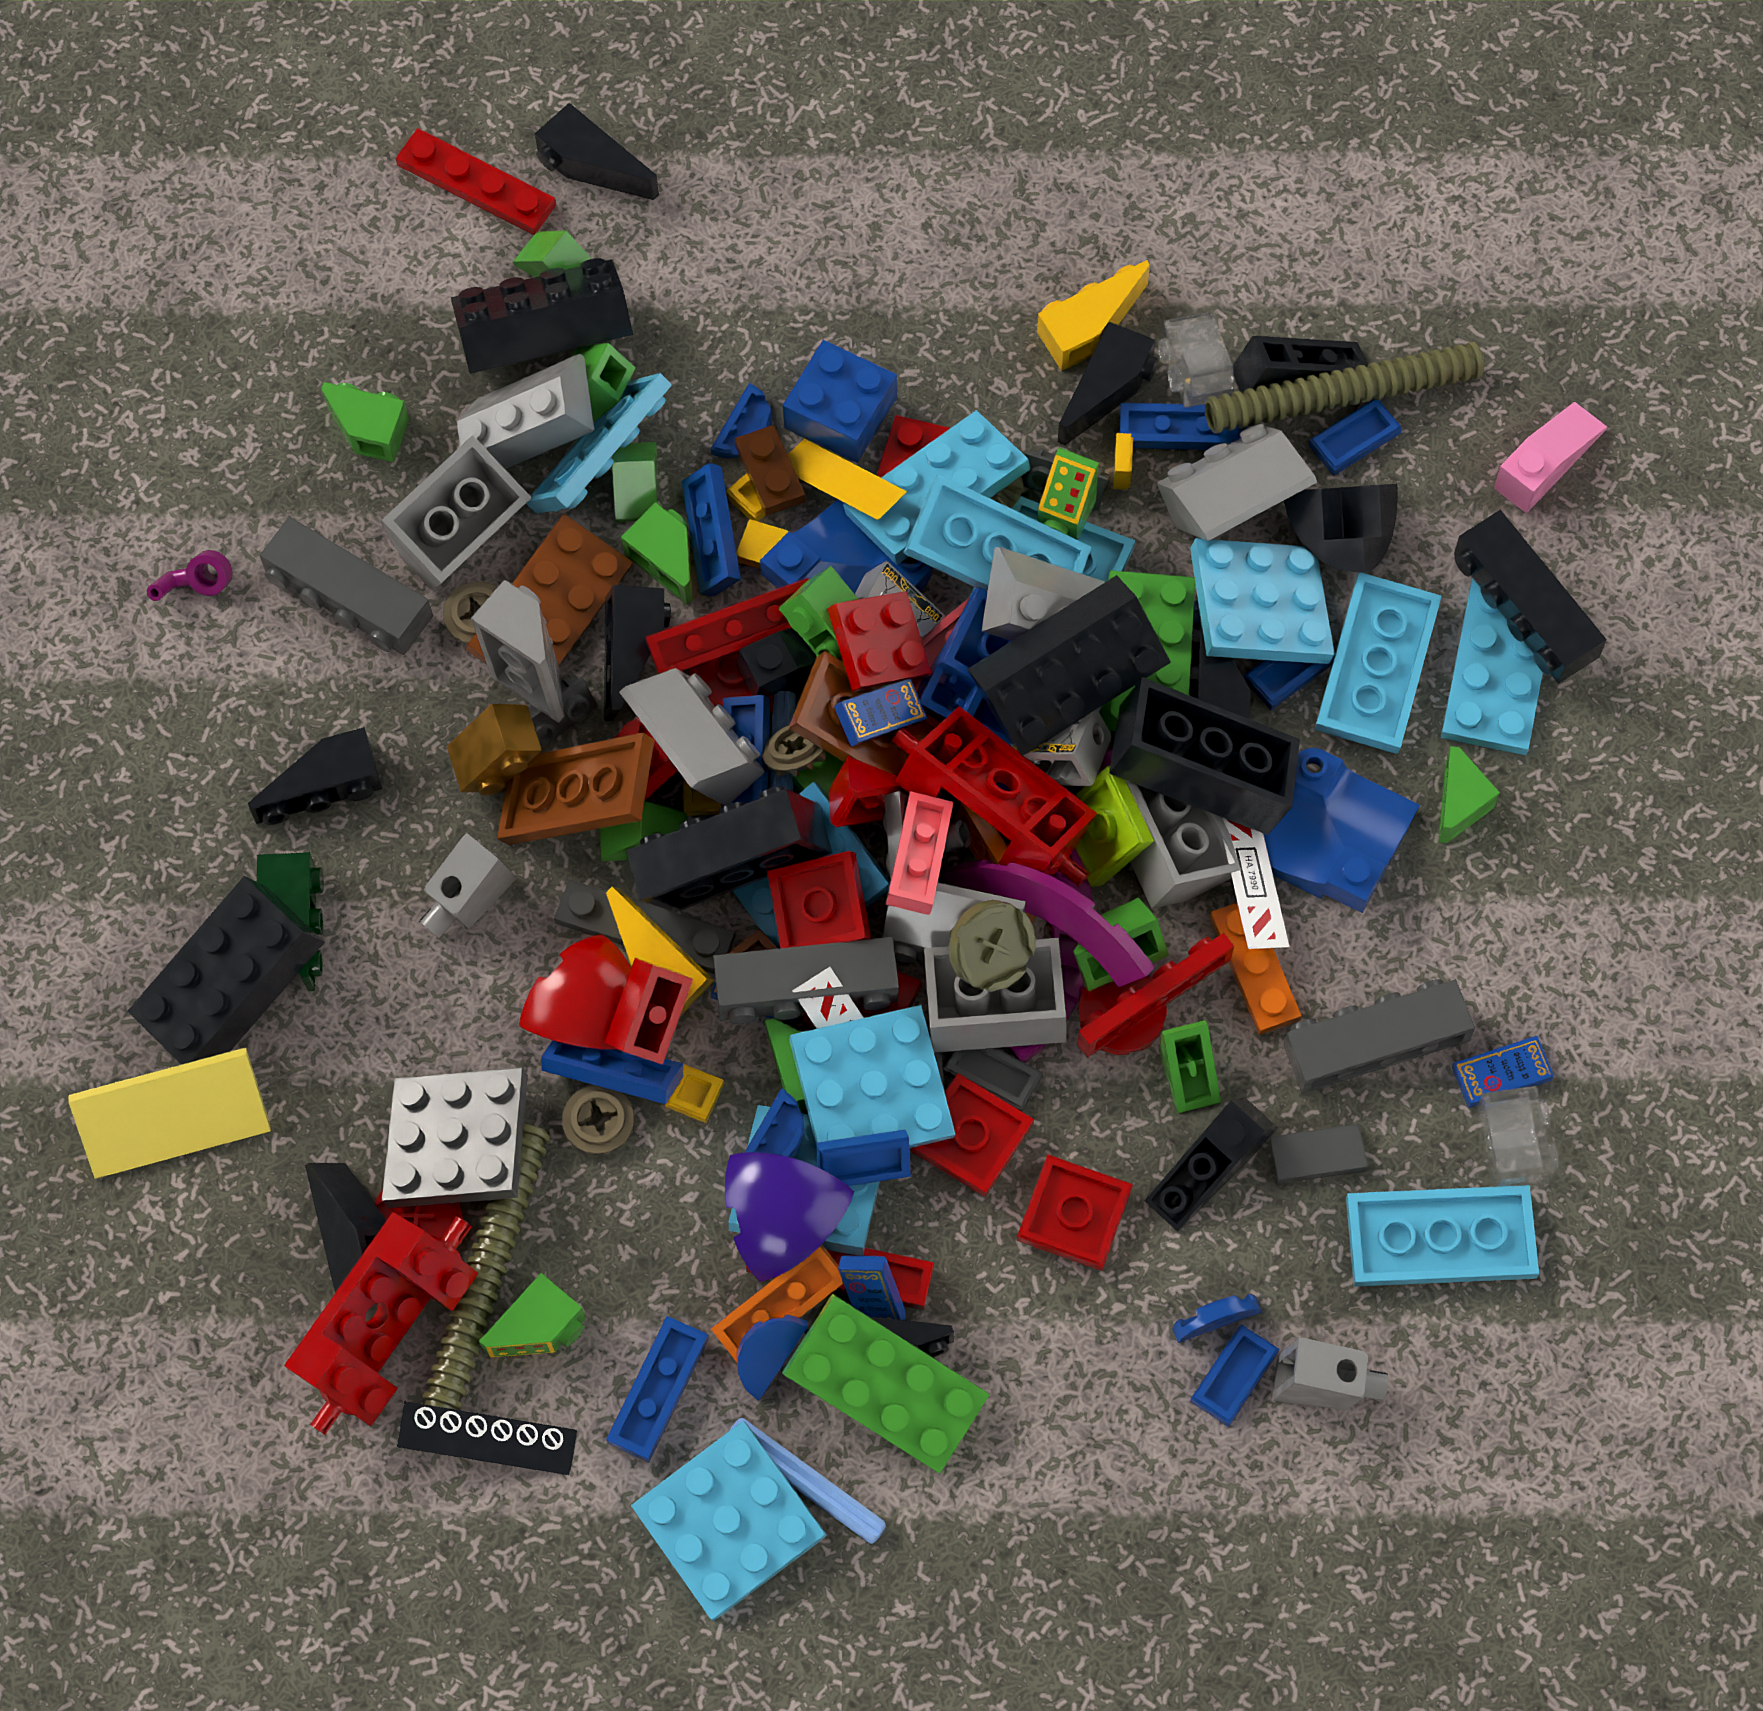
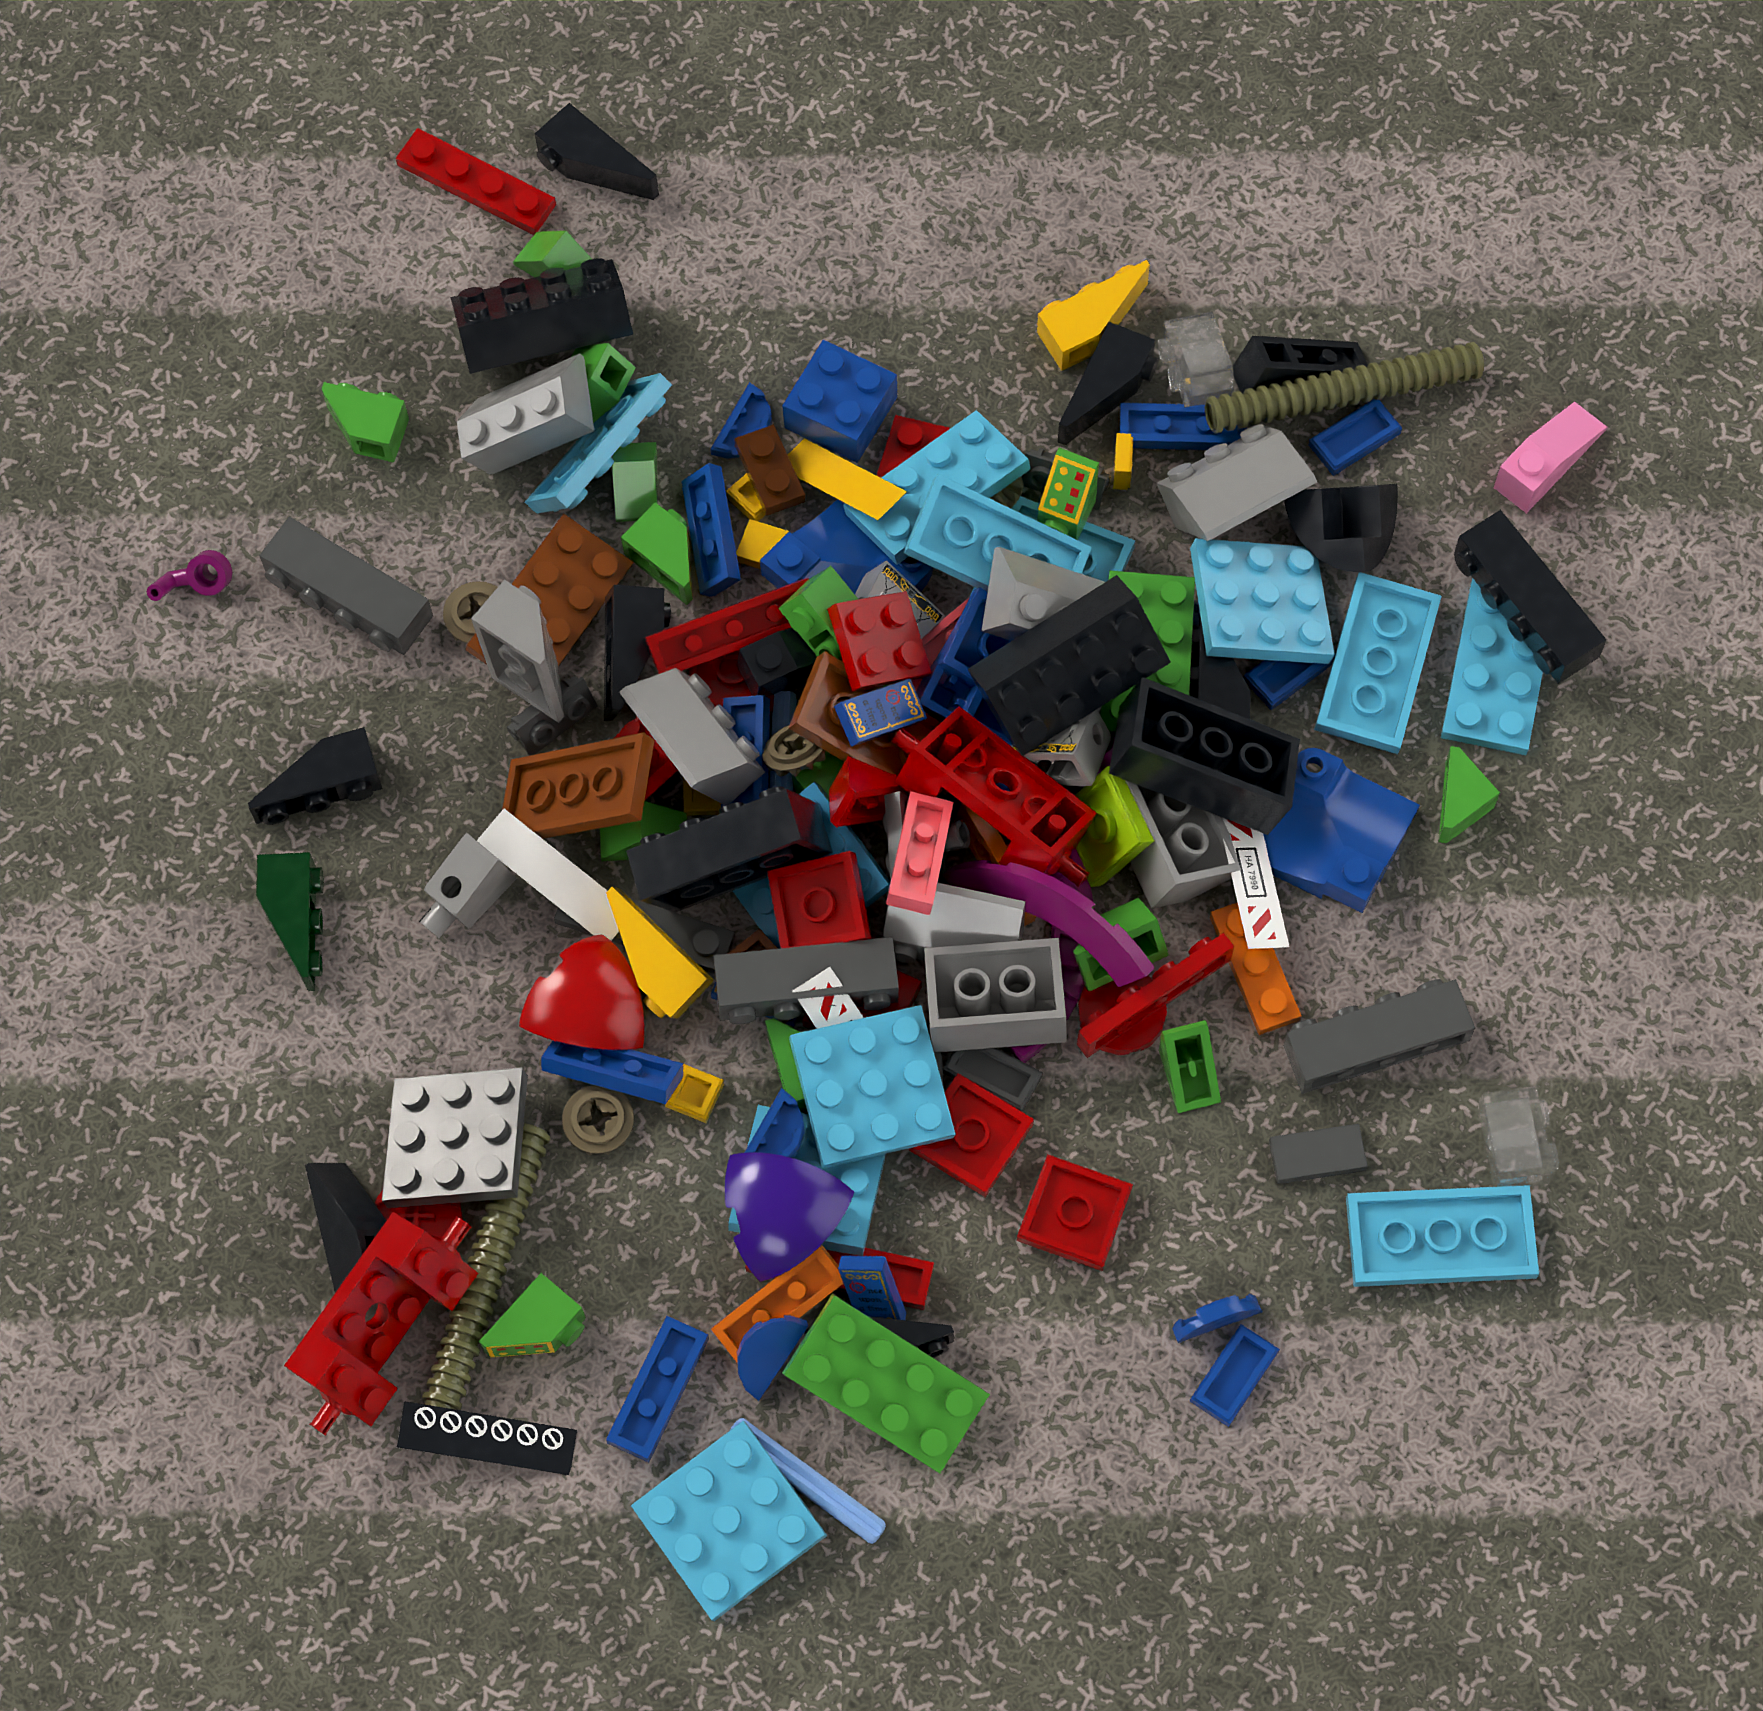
light yellow tile [69,1048,271,1179] -> none
black brick [127,876,325,1065] -> none
light grey slope [380,435,532,591] -> none
pearl gold brick [447,704,542,796] -> none
red brick [605,958,693,1065] -> none
blue tile [816,1129,911,1186] -> none
olive tile [949,899,1036,991] -> none
black slope [1144,1097,1278,1232] -> none
light grey torso [1272,1337,1388,1410] -> none
blue tile [1452,1036,1554,1108] -> none
none -> white sticker [477,809,619,941]

